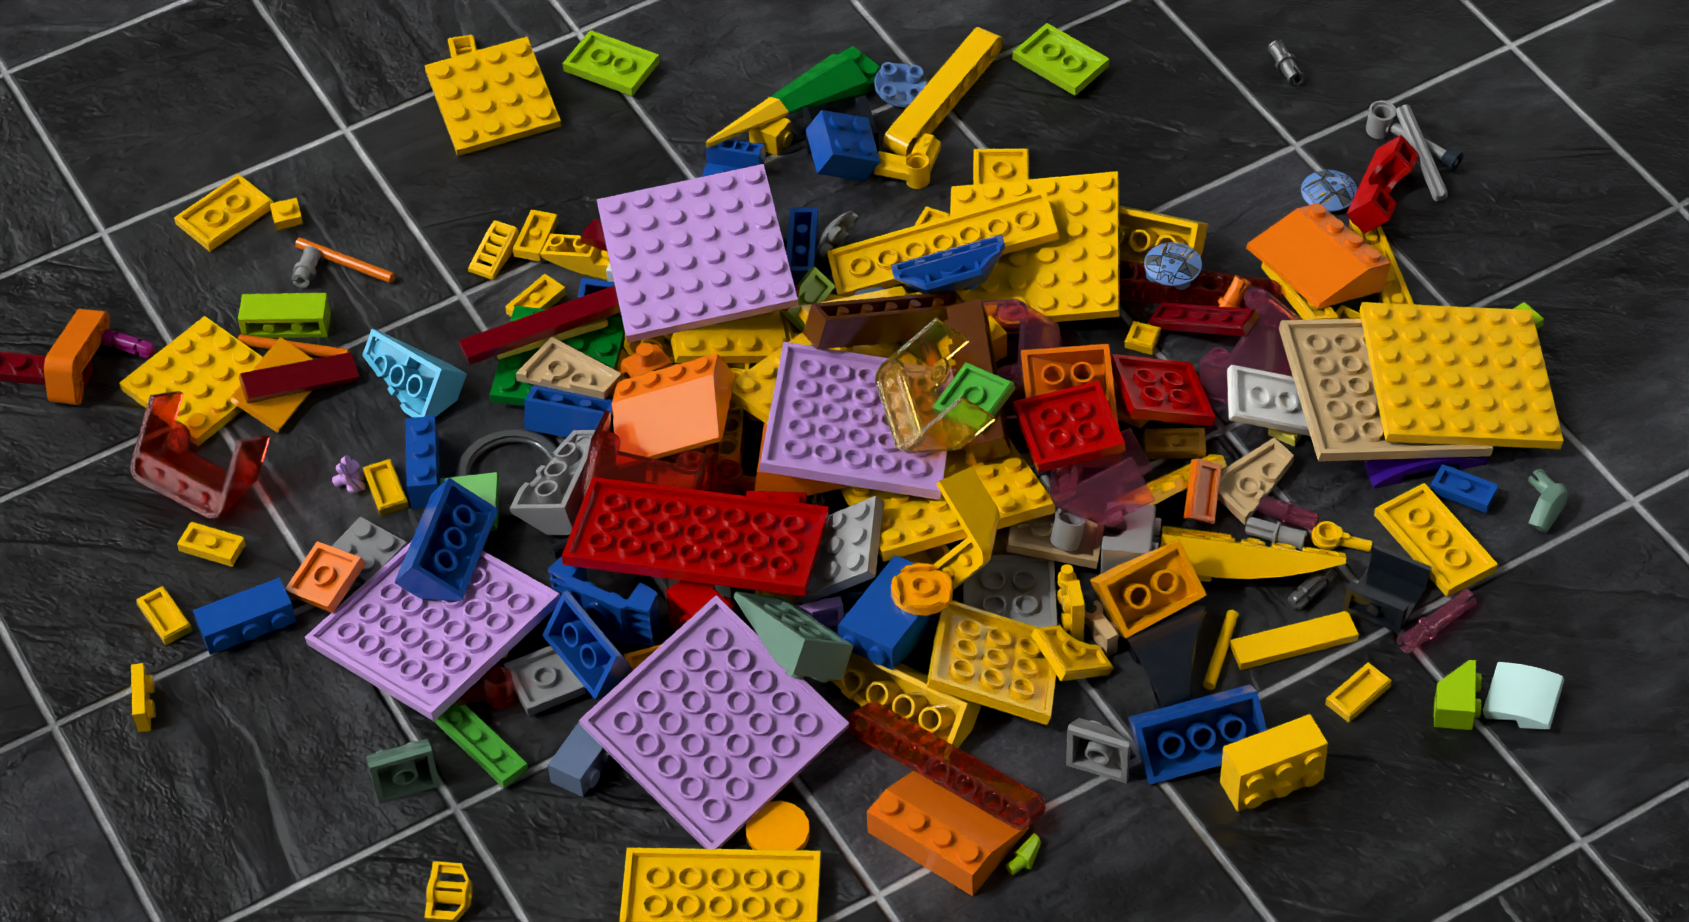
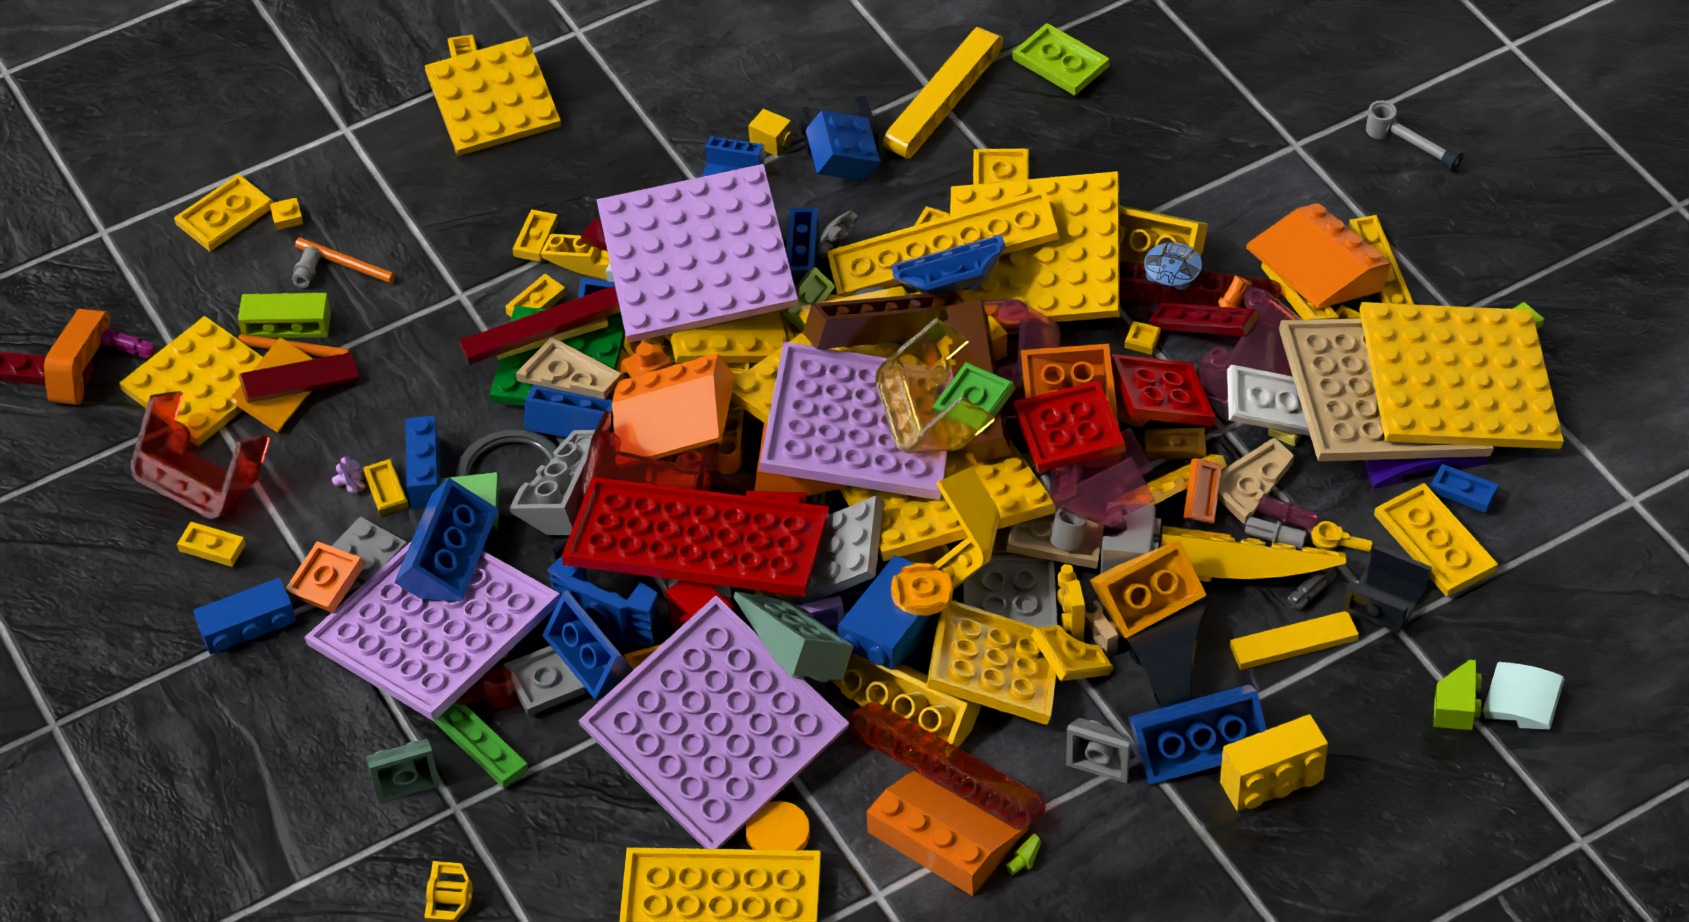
yellow plate [131,663,156,733] -> none
yellow tile [136,586,193,645] -> none
medium azure wedge [362,329,467,418] -> none
yellow slope [468,220,519,280] -> none
sand blue brick [548,722,614,797] -> none
lime plate [563,30,660,96] -> none
green plate [706,46,881,148] -> none
clear red axle [711,459,756,495] -> none
medium blue dish [874,62,927,108] -> none
yellow piece [874,134,941,189] -> none
yellow bar [1203,610,1239,690] -> none
flat silver pin [1268,40,1305,87] -> none
medium blue dish [1301,170,1357,213] -> none
yellow tile [1325,662,1392,723] -> none
red arch [1346,135,1419,234] -> none
light grey axle [1396,104,1448,202] -> none
clear pink pin [1397,589,1477,653] -> none
sand green arm [1528,469,1569,533] -> none

